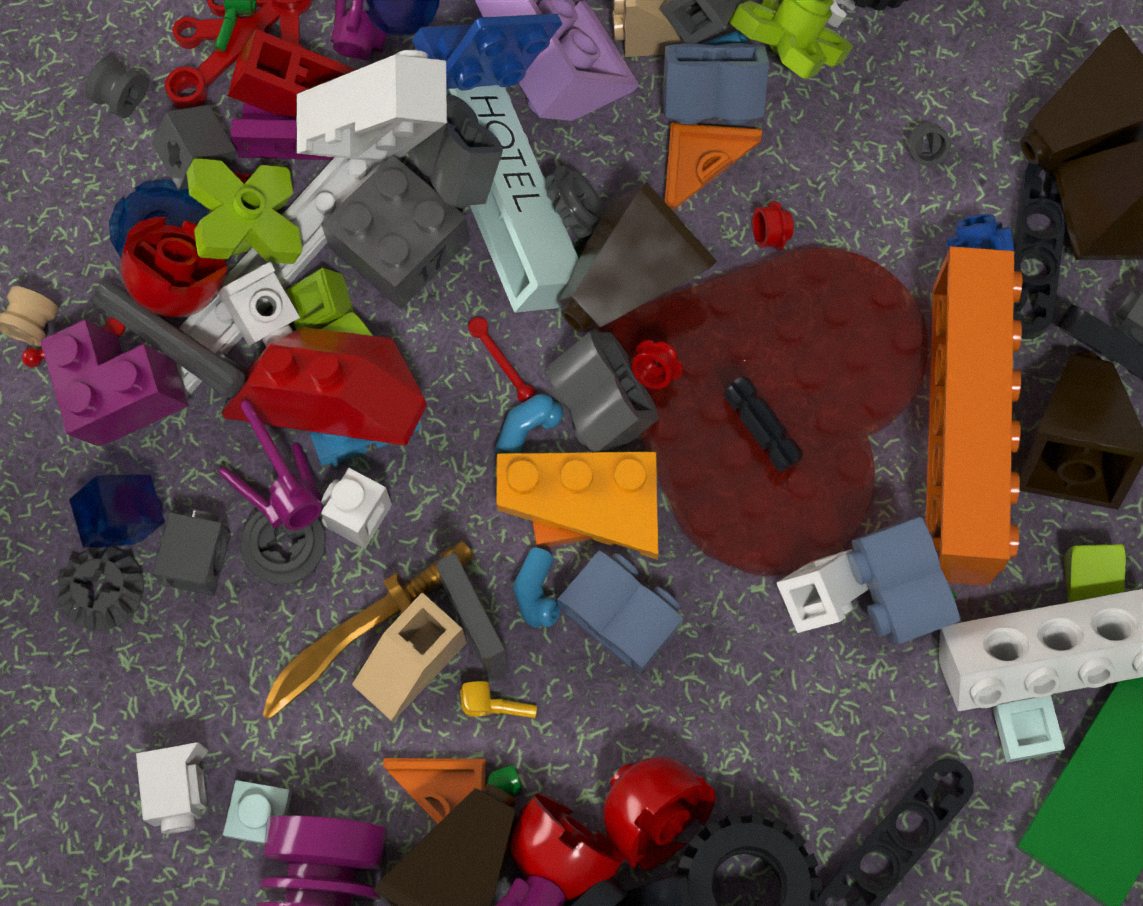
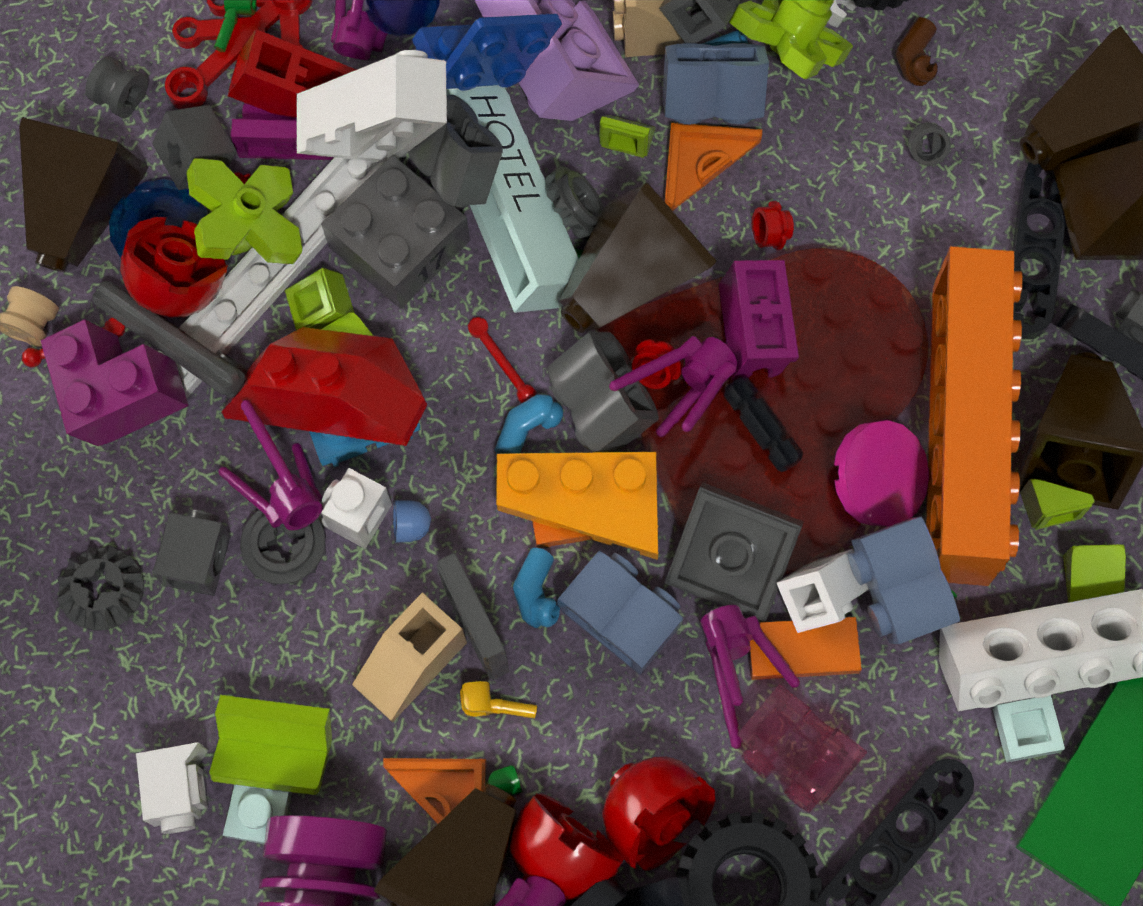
clear blue brick [69,474,165,548] -> none
white brick [218,262,300,348] -> none
pearl gold sword [263,540,475,718] -> none
blue gear [946,214,1014,251] -> none
none -> dark brown slope [19,117,148,273]
none -> lime panel [209,695,332,795]
none -> medium blue hinge [393,500,431,543]
none -> lime slope [600,115,656,158]
none -> magenta plant [609,336,737,437]
none -> dark grey tile [665,483,804,622]
none -> magenta plant [700,605,800,749]
none -> magenta hinge [718,260,799,380]
none -> clear pink cylinder [737,684,867,813]
none -> orange tile [749,617,862,680]
none -> dark pink tile [834,420,930,527]
none -> reddish brown arm [895,17,938,86]
none -> lime slope [1020,479,1094,530]

